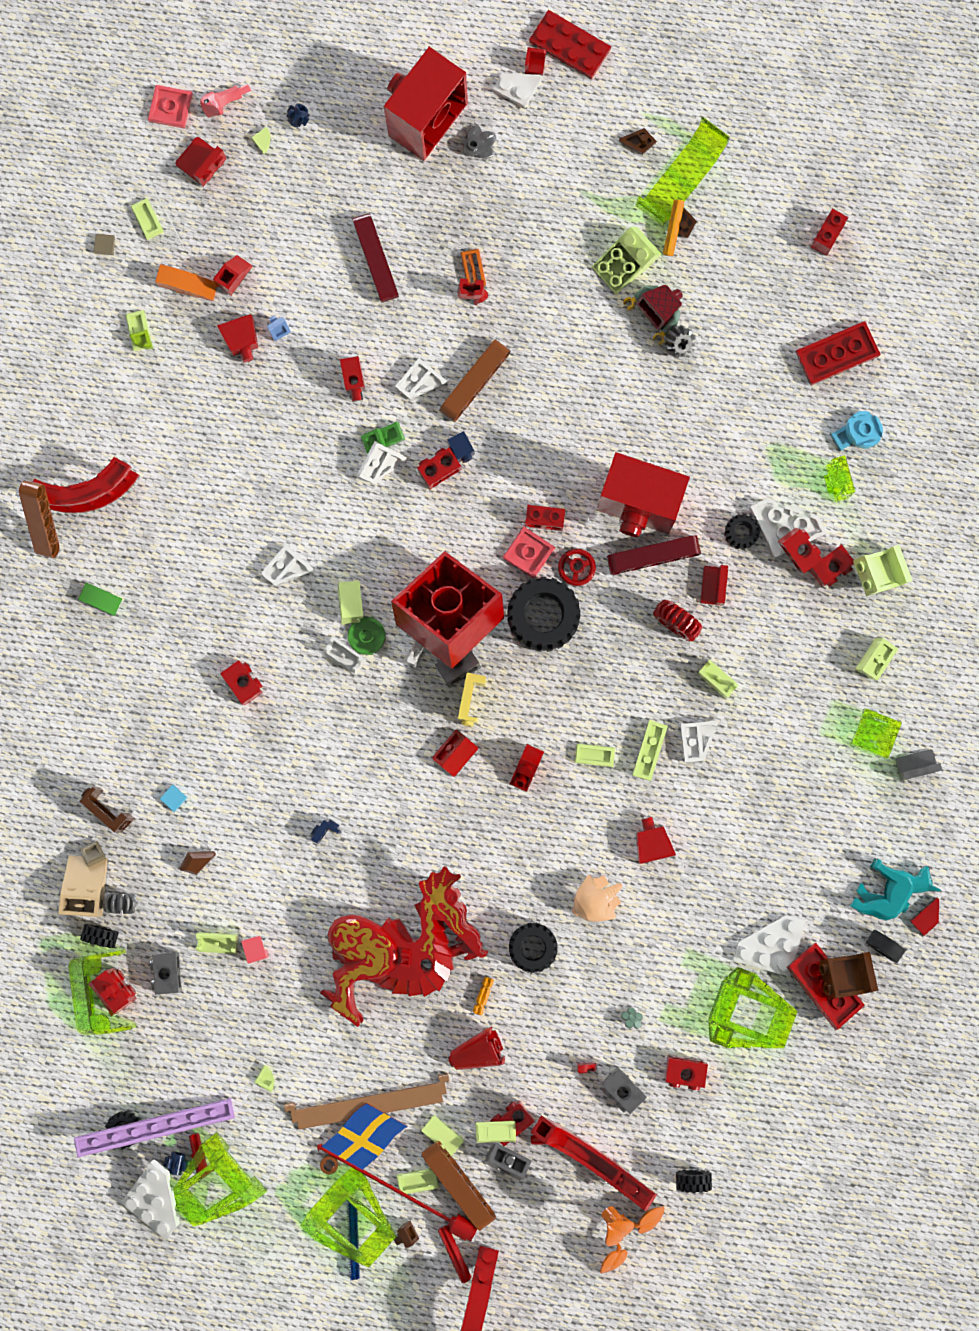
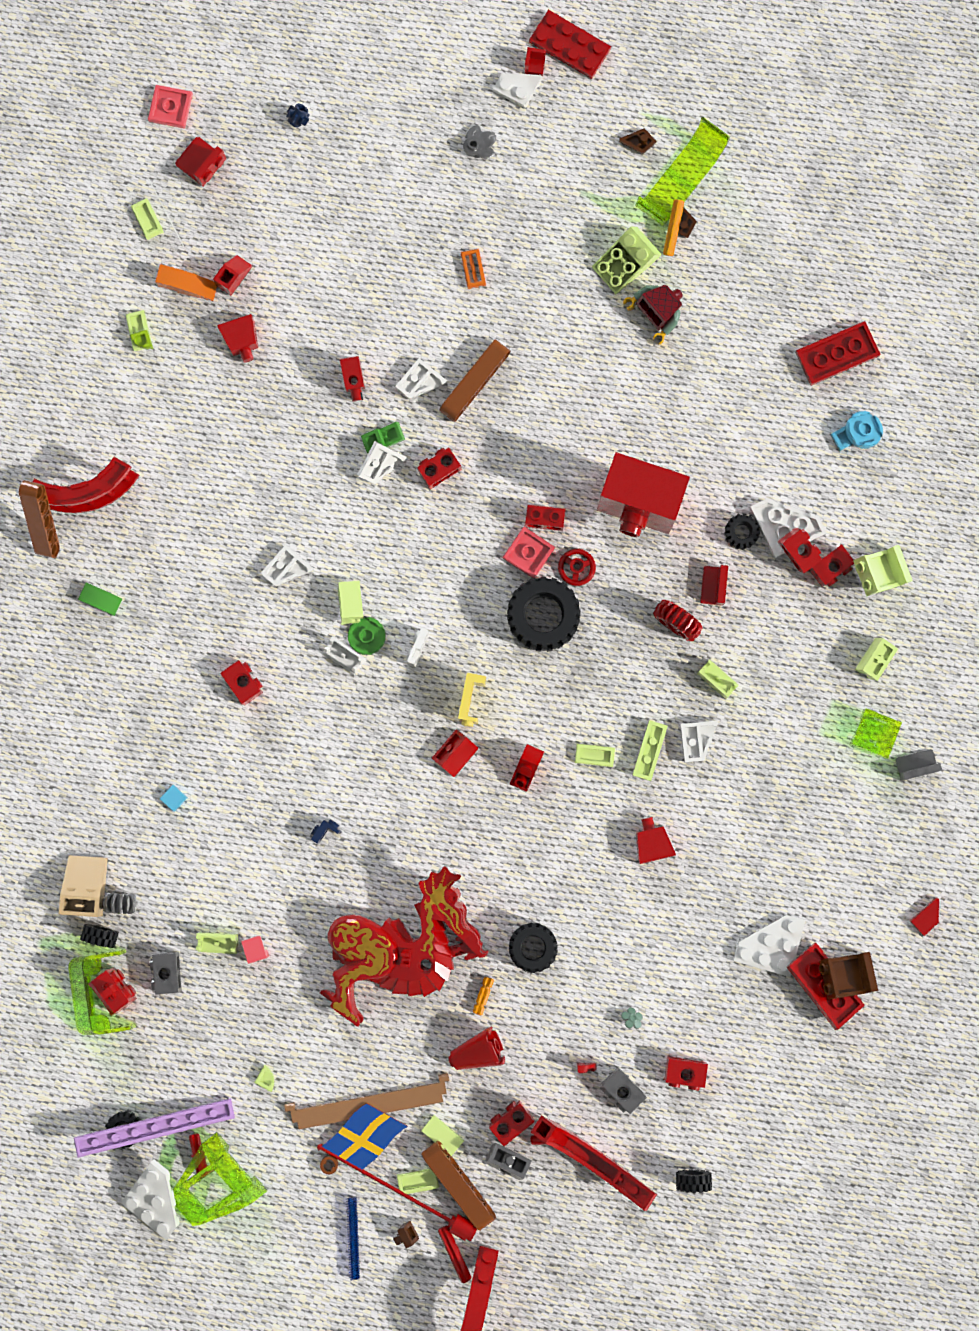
reddish brown panel [79,787,135,833] -> none
dark tan tile [80,841,106,867] -> none
dark tan tile [94,234,115,255] -> none
dark blue gear [163,1152,190,1175] -> none
reddish brown piece [179,851,216,875] -> none
coral animal [200,84,251,118] -> none
yellowish green tile [252,127,271,154] -> none
medium blue tile [267,315,291,341] -> none
clear neon green windscreen [300,1167,396,1268] -> none
dark red beam [352,212,399,303] -> none
red brick [383,46,468,161] -> none
red brick [391,551,504,669] -> none
flat silver brick [435,651,481,688] -> none
dark blue brick [447,431,475,463] -> none
red animal [457,278,488,305] -> none
yellowish green tile [476,1121,516,1143] -> none
light nougat piece [572,875,622,922] -> none
orange plant [600,1206,665,1274] -> none
dark red beam [606,535,702,575] -> none
flat silver gear [663,325,696,358] -> none
clear neon green windscreen [708,967,798,1048] -> none
red brick [811,208,849,256] -> none
clear neon green brick [823,455,855,502] -> none
teal animal [849,858,941,921] -> none
black tyre [866,930,906,963] -> none

